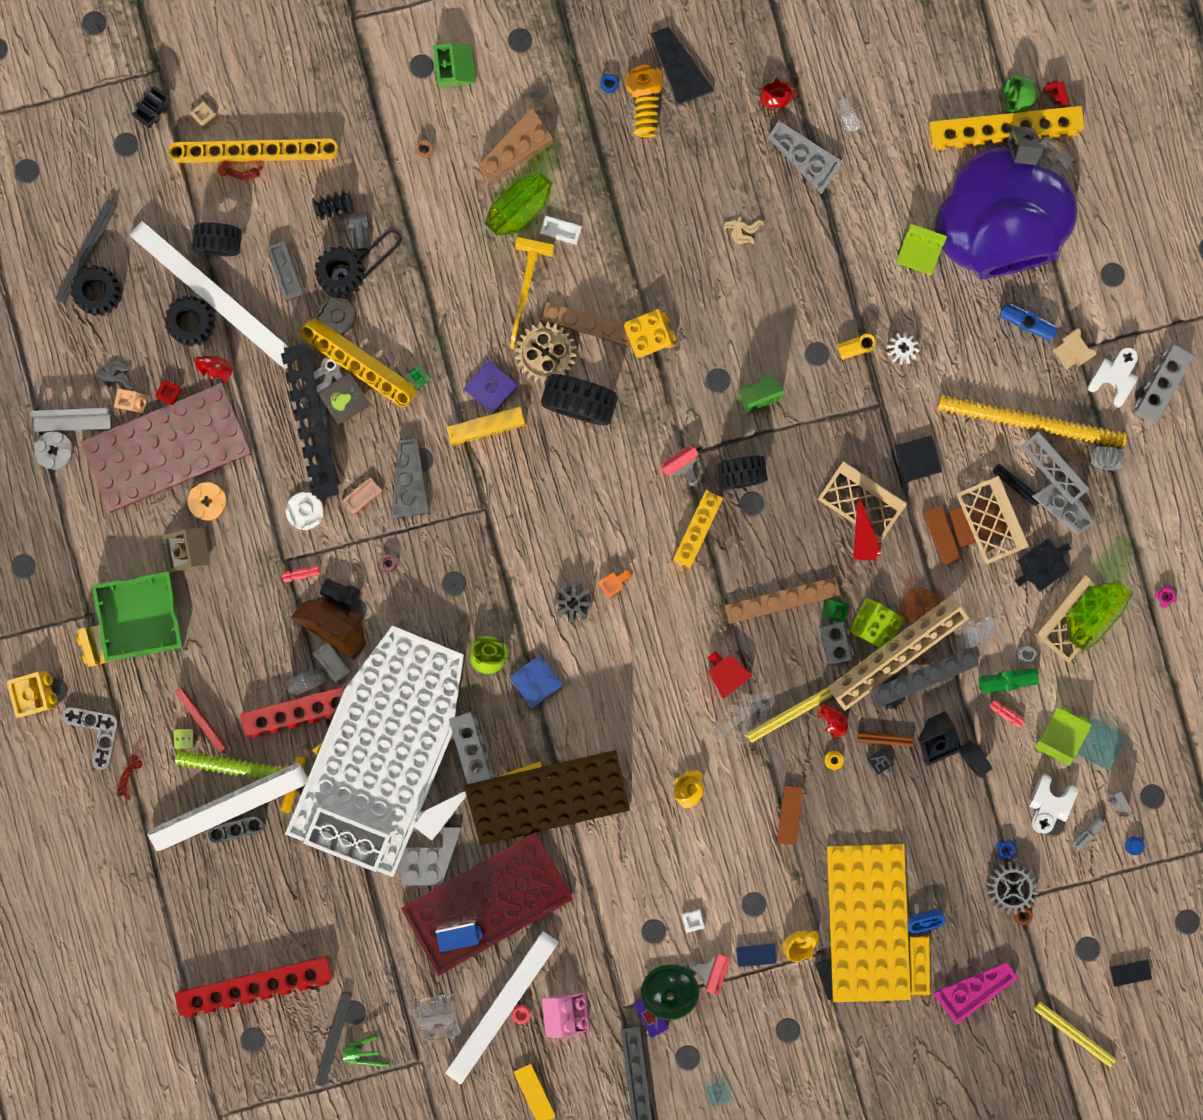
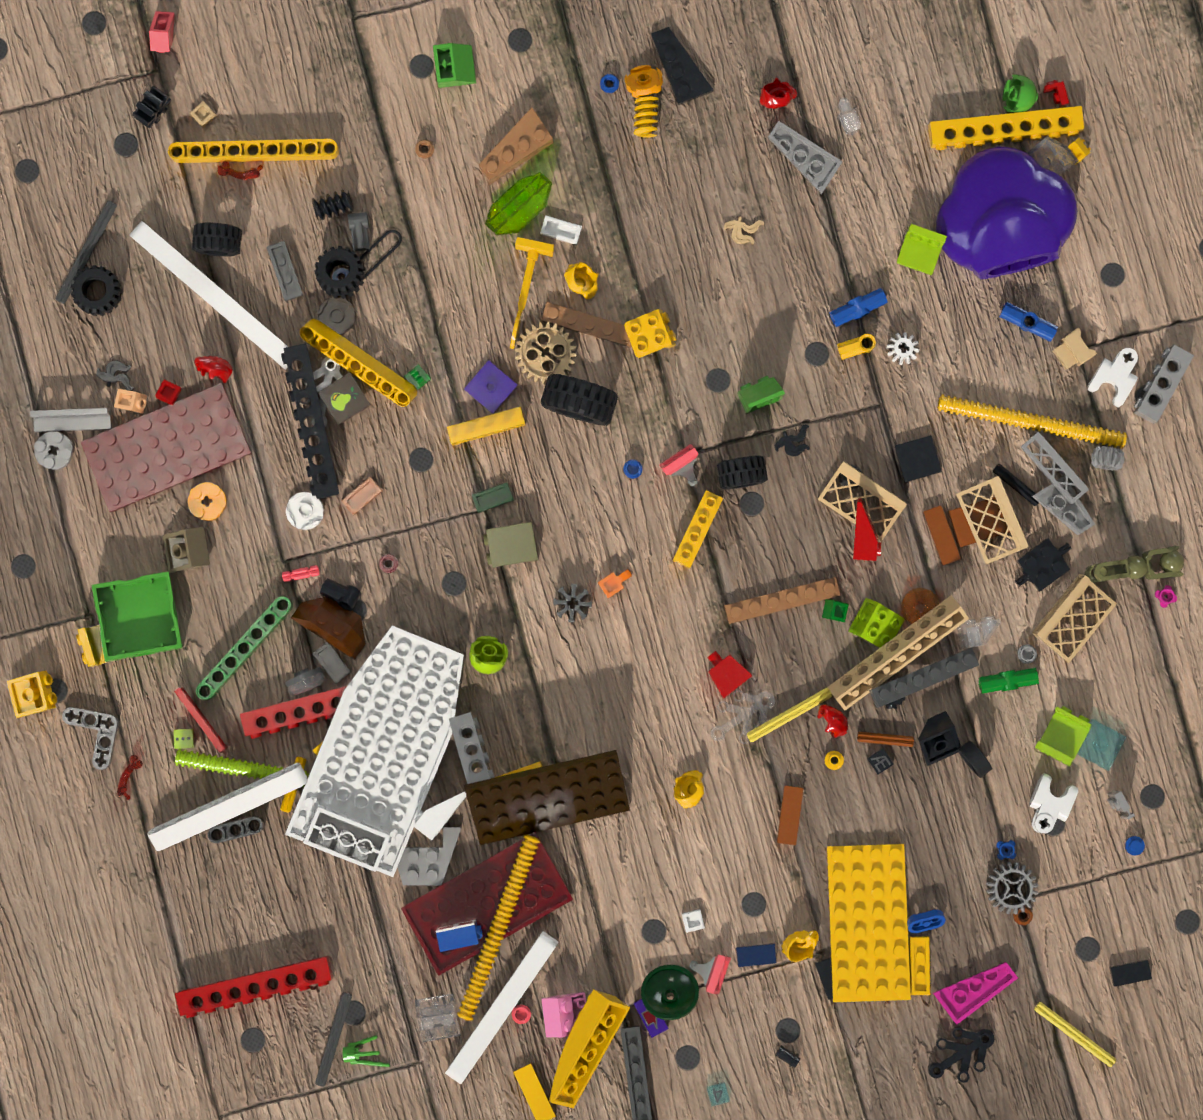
black tyre [164,296,216,346] -> none
wing [391,437,429,519] -> none
blue plate [509,655,563,708] -> none
dark grey brick [819,622,854,665] -> none
coral axle [989,700,1025,728] -> none
dark grey brick [1007,126,1043,165] -> none
clear neon green wedge [1066,581,1133,651] -> none
light grey axle [1072,817,1106,851] -> none
none -> coral slope [149,11,175,53]
none -> green beam [196,596,293,700]
none -> yellow piece [457,835,540,1021]
none -> dark green tile [472,482,514,513]
none -> olive panel [483,522,538,568]
none -> yellow slope [549,989,630,1108]
none -> yellow hair [564,262,598,300]
none -> blue plate [623,459,642,479]
none -> black piece [774,425,810,457]
none -> black pin [775,1045,801,1068]
none -> blue piece [829,288,888,328]
none -> black plant [928,1027,995,1083]
none -> yellow tile [1064,138,1091,165]
none -> olive piece [1085,545,1184,583]

